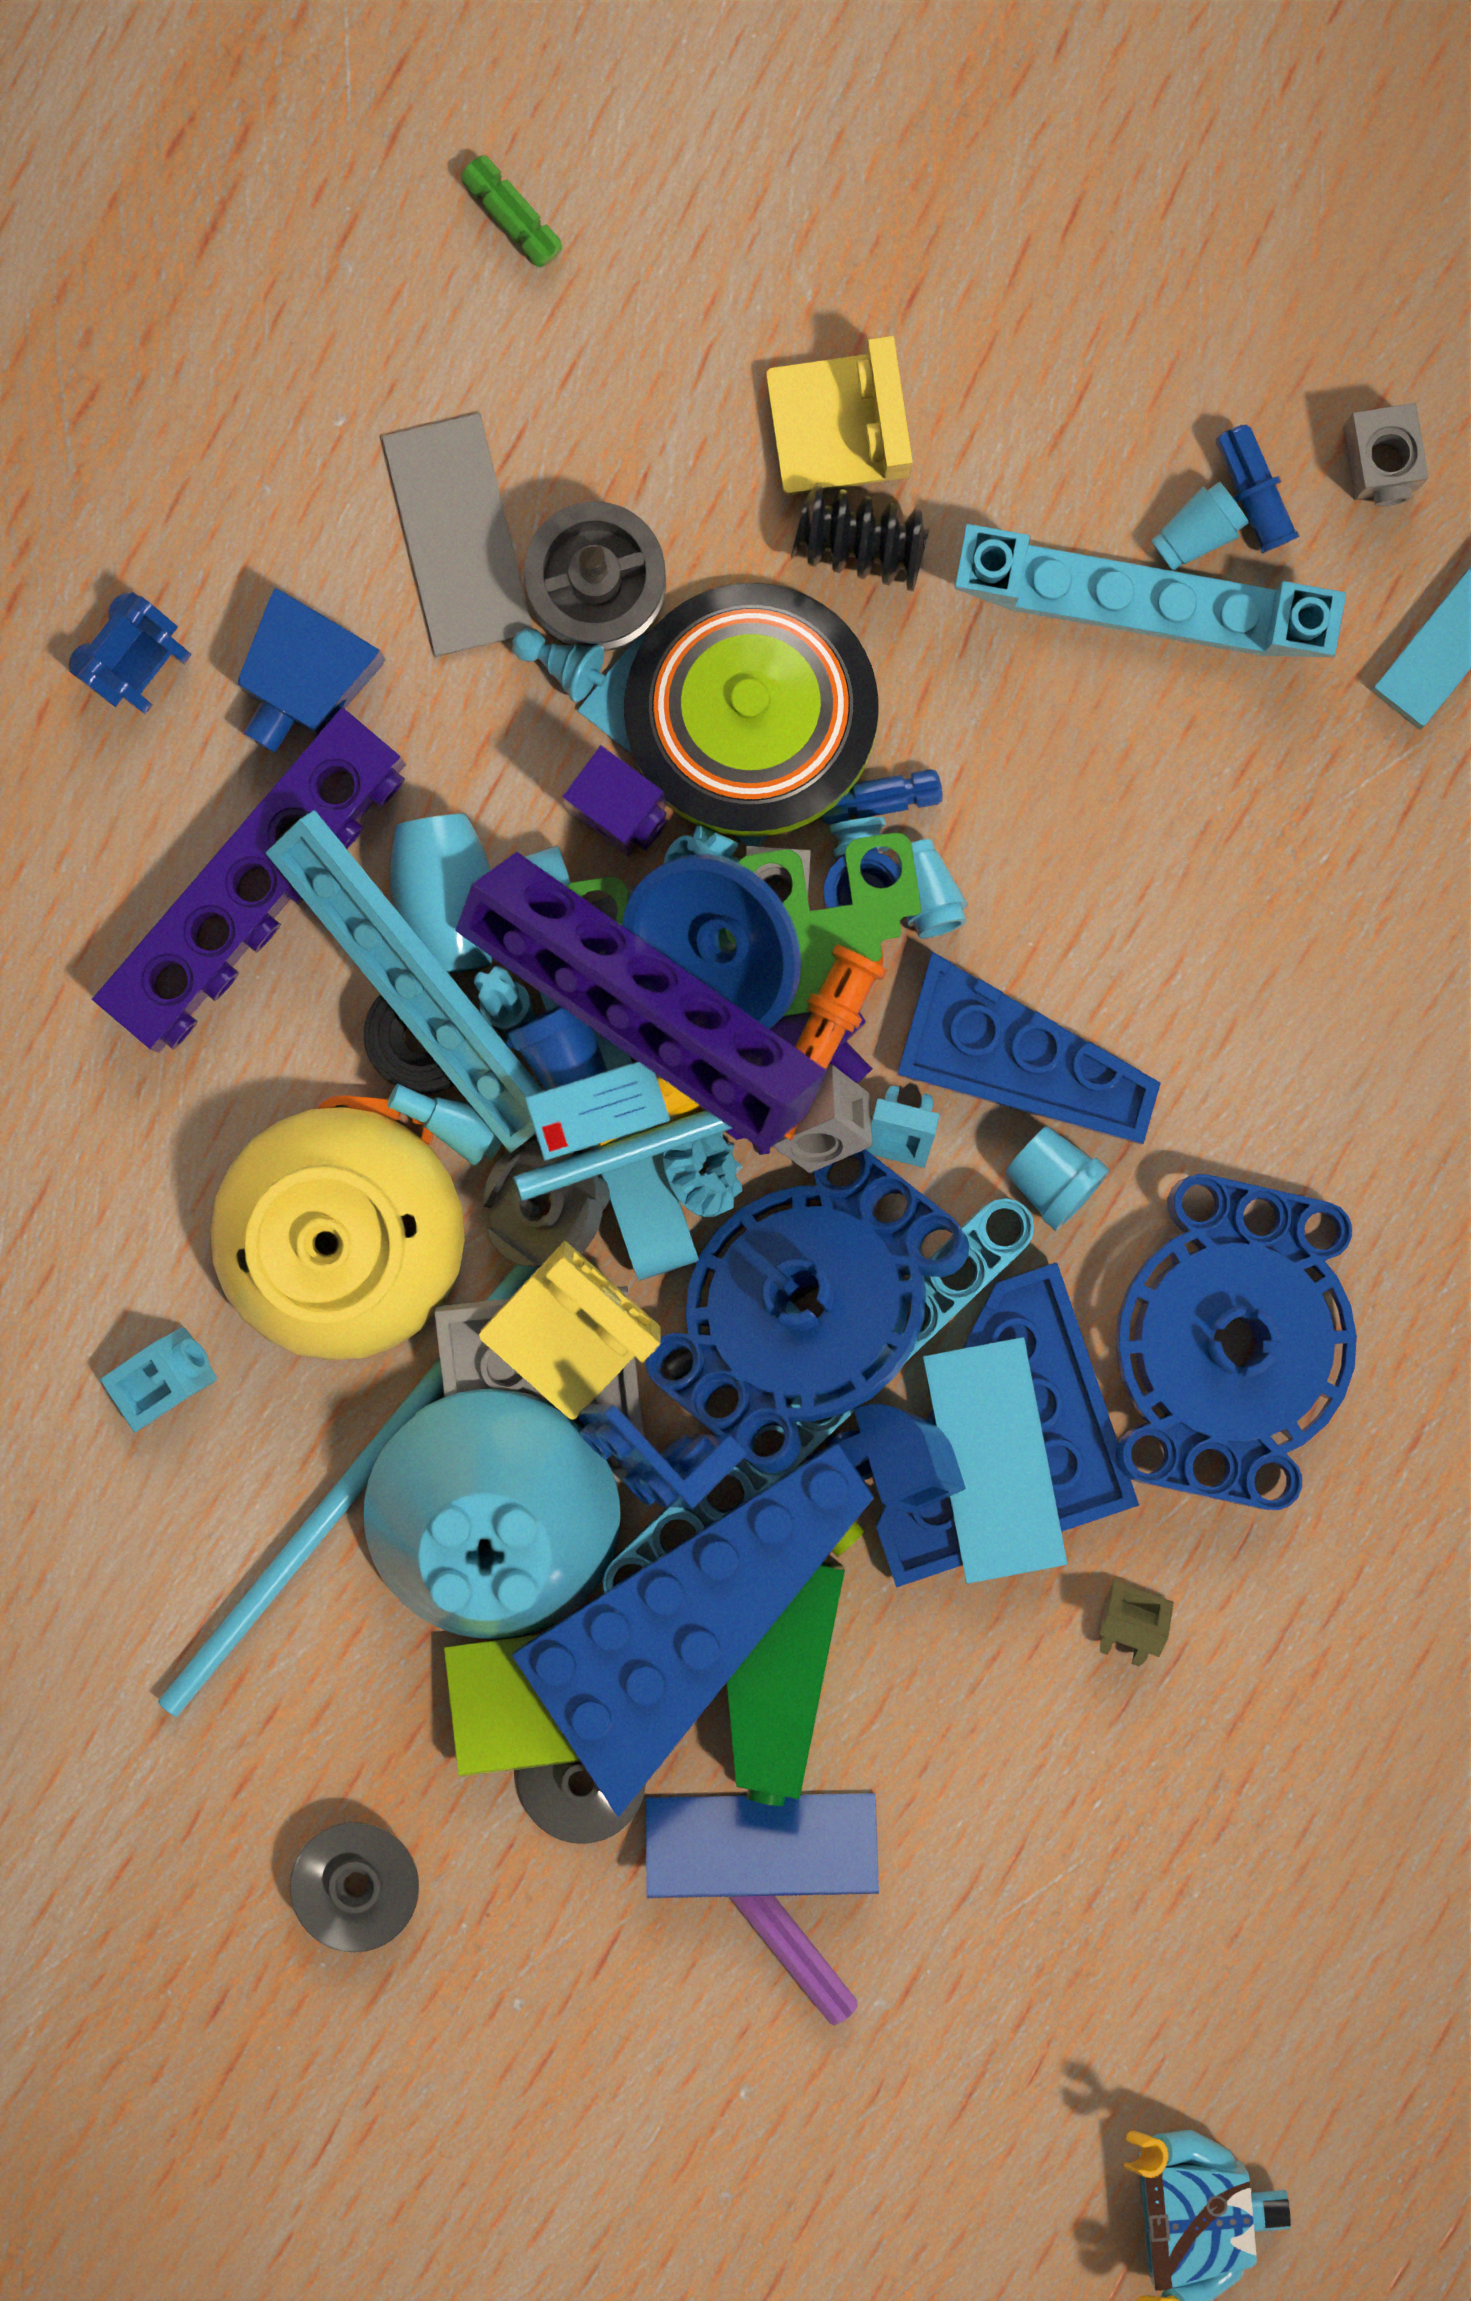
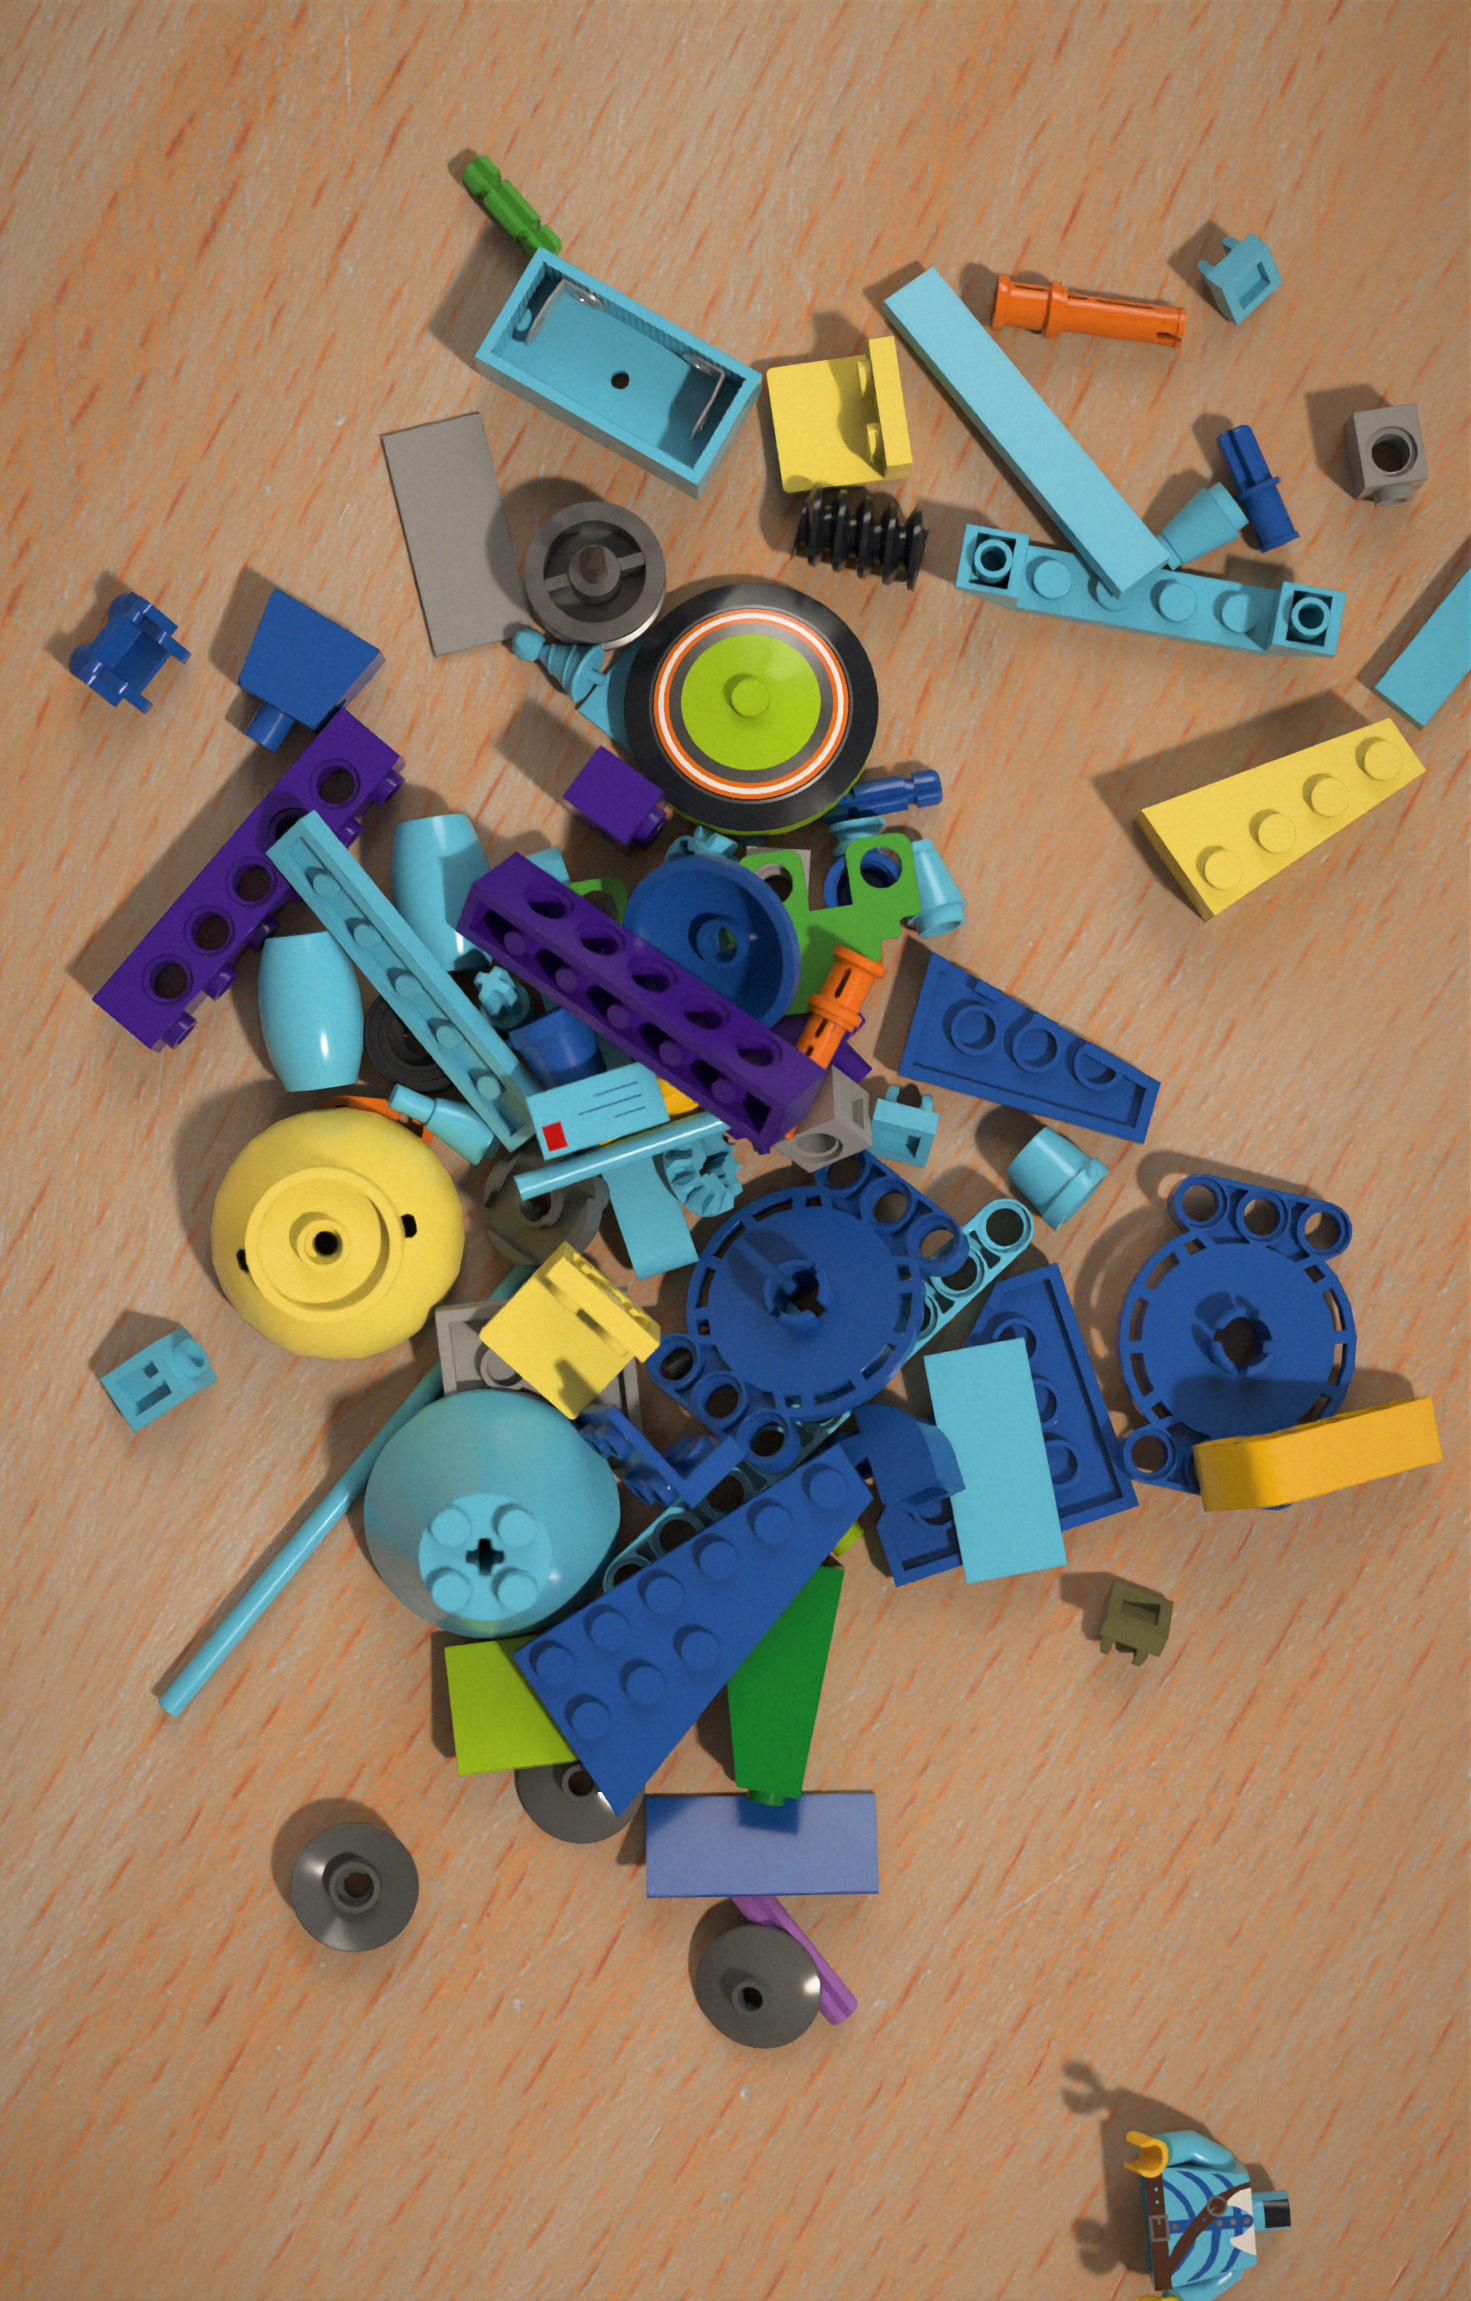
none -> medium azure piece [258,930,364,1092]
none -> medium azure piece [475,246,762,500]
none -> dark grey dish [696,1924,822,2049]
none -> medium azure tile [881,266,1171,600]
none -> orange pin [990,273,1186,349]
none -> light yellow wedge [1134,718,1426,923]
none -> yellow beam [1192,1395,1444,1511]
none -> medium azure tile [1197,233,1283,325]

